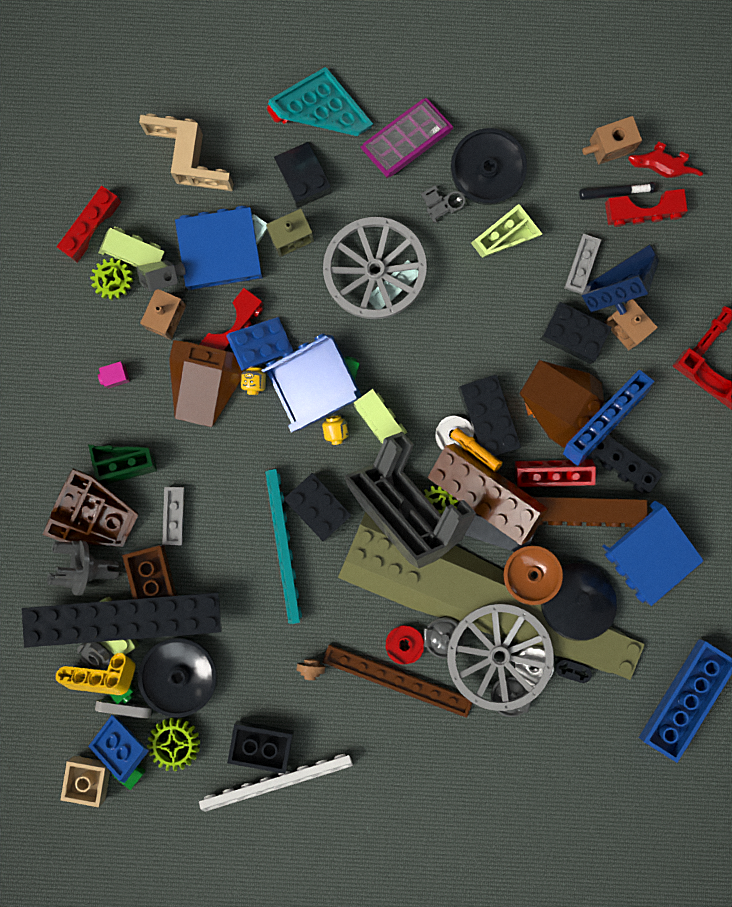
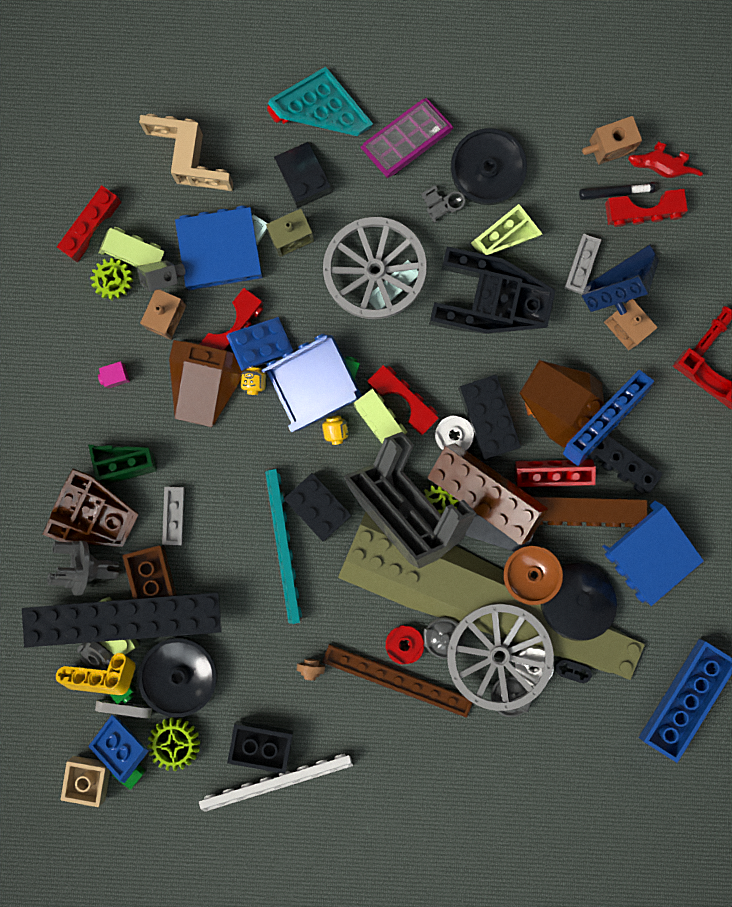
light orange pin [450,427,502,472] -> none
black brick [540,302,612,364] -> none
none -> red arch [367,365,438,436]
none -> black wedge [429,246,556,334]

